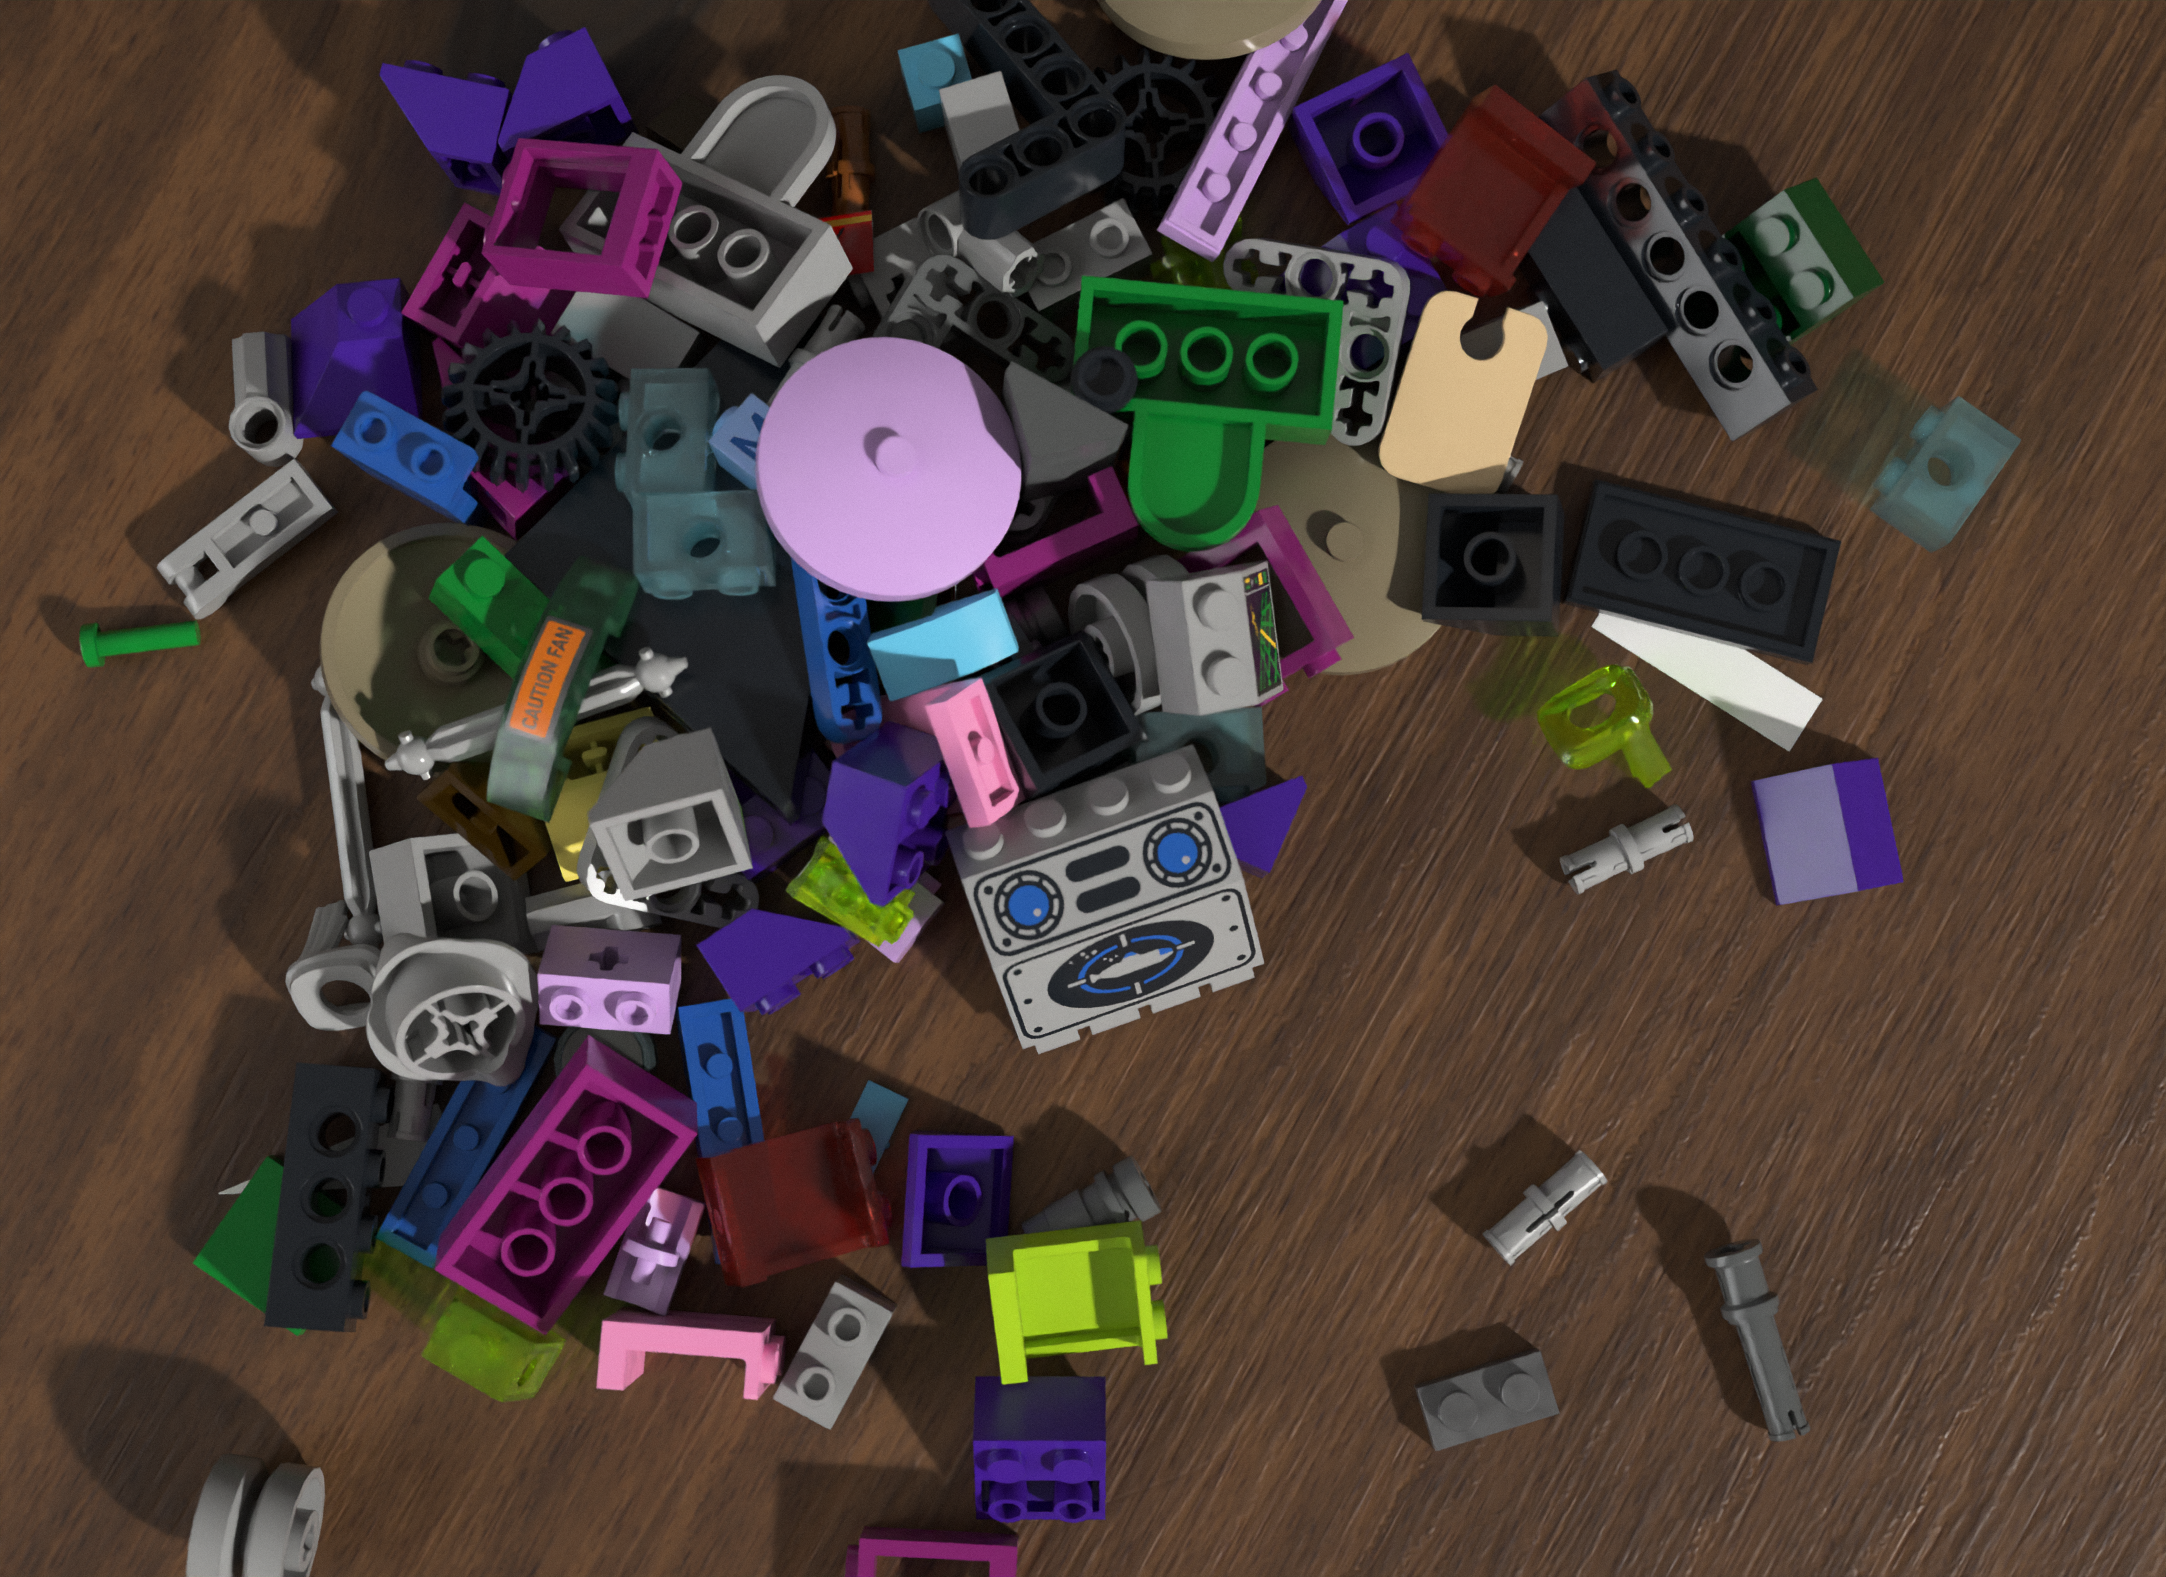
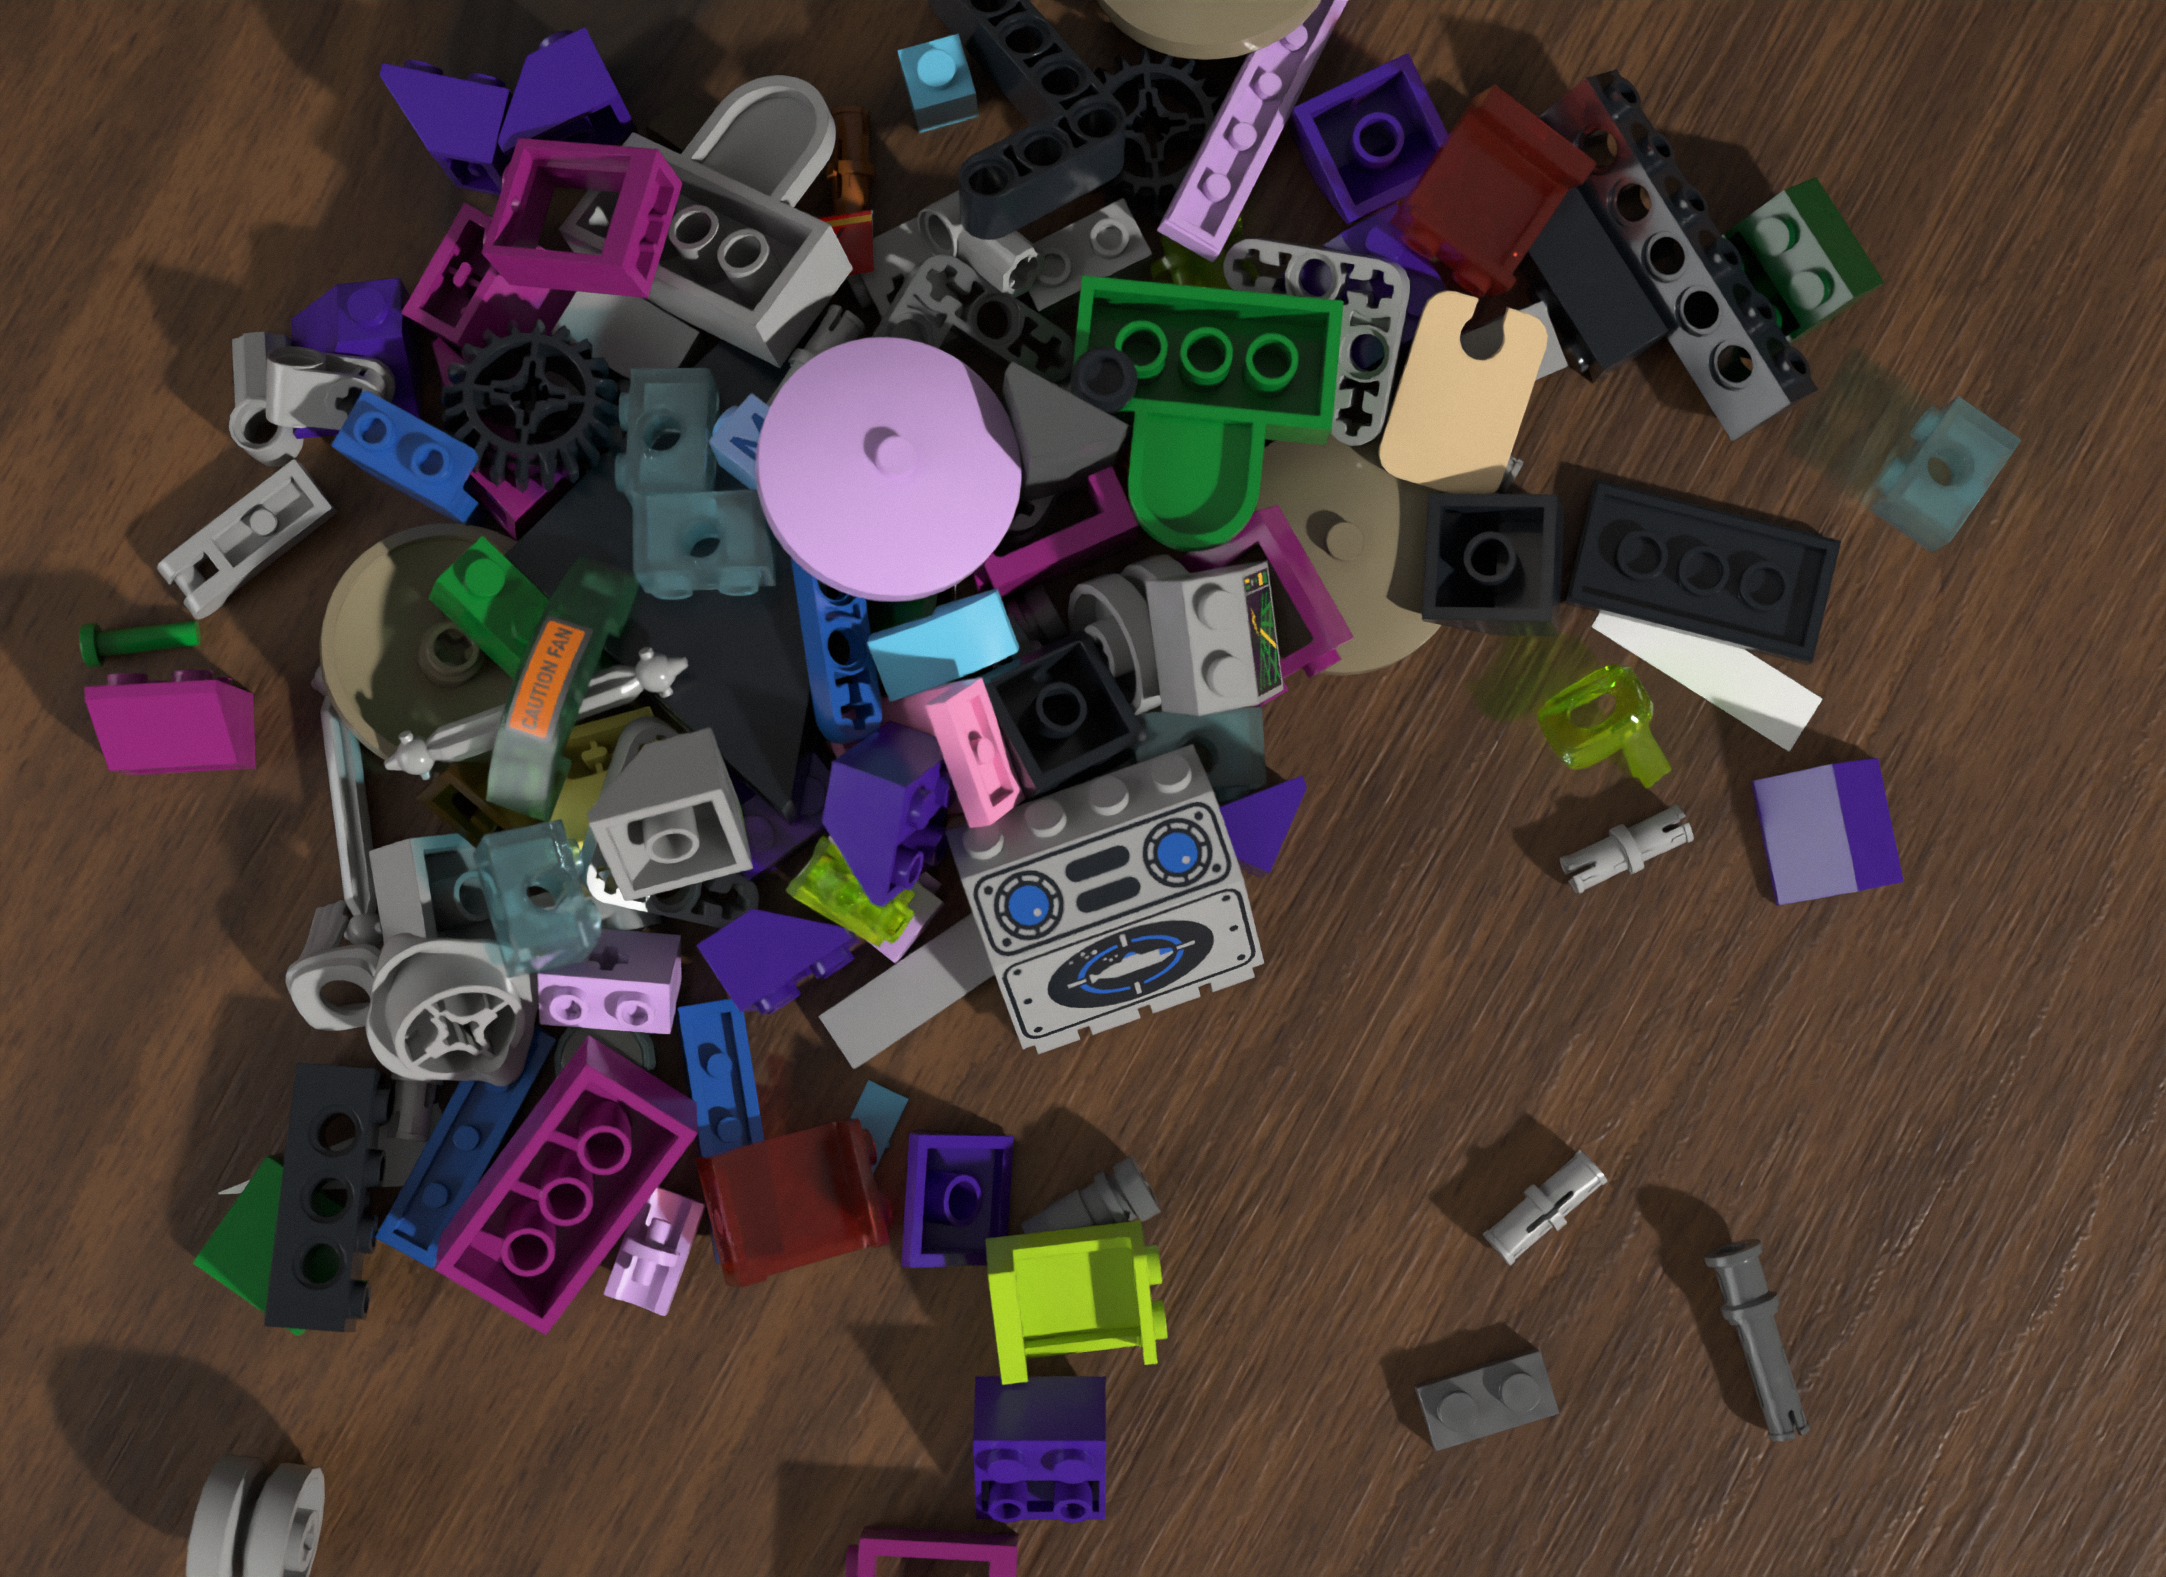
clear neon green torso [421,1284,567,1402] -> none
bright pink panel [597,1307,786,1400] -> none
light grey brick [772,1275,898,1430] -> none
light grey brick [939,71,1019,171] -> none
none -> magenta slope [84,669,256,776]
none -> light grey piece [266,346,396,430]
none -> clear light blue brick [473,819,601,979]
none -> light grey tile [818,912,995,1069]

